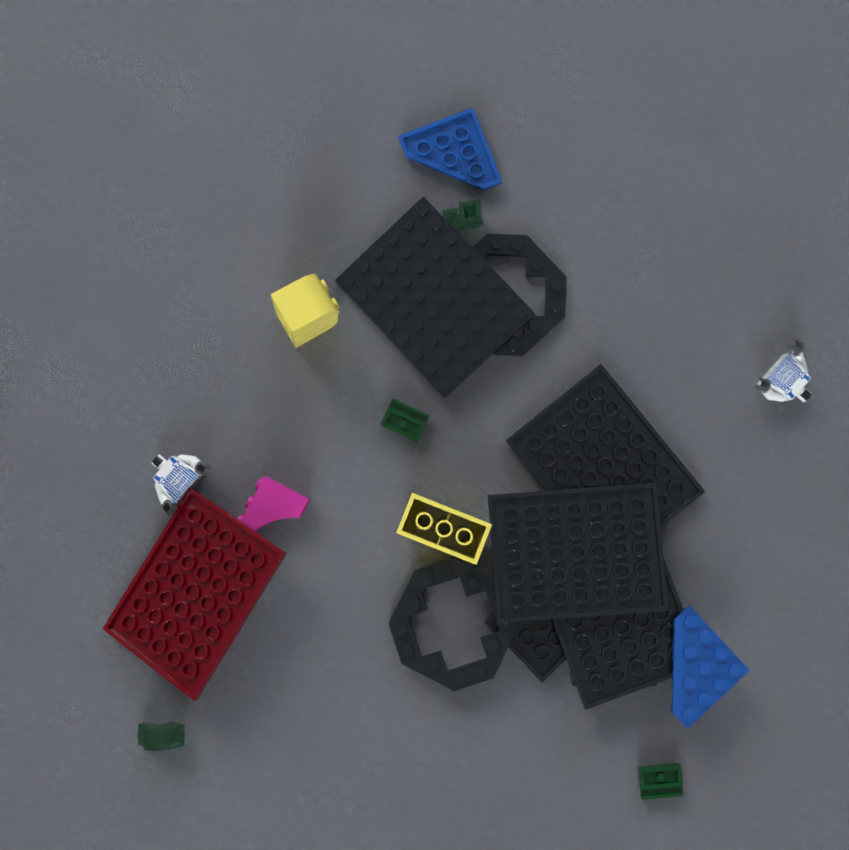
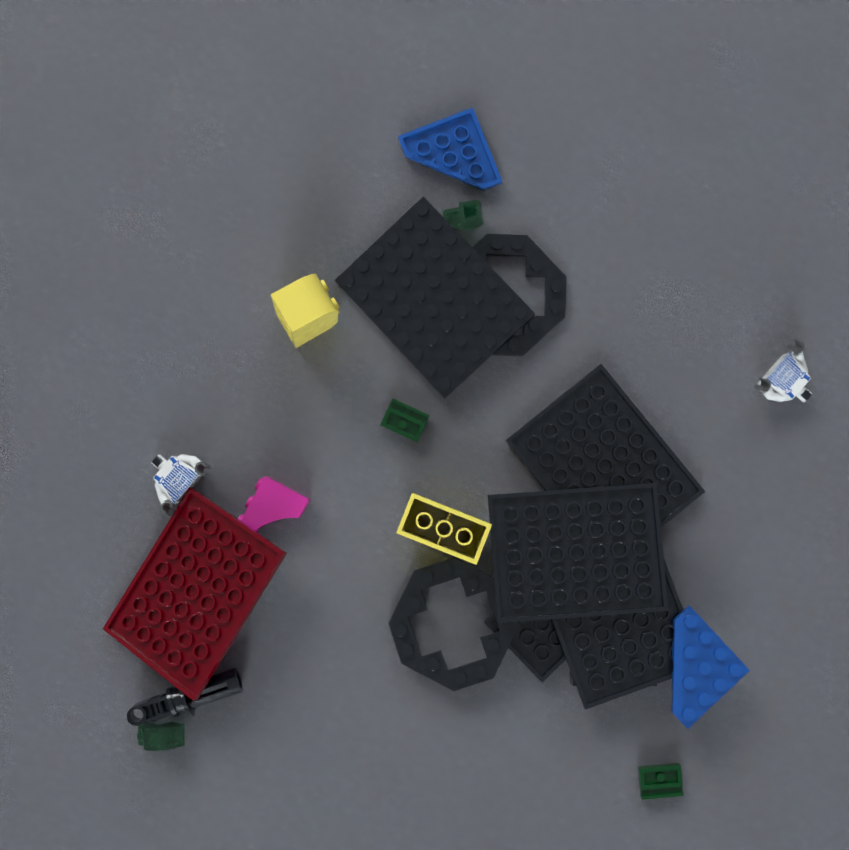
none -> black piece [127,668,243,726]

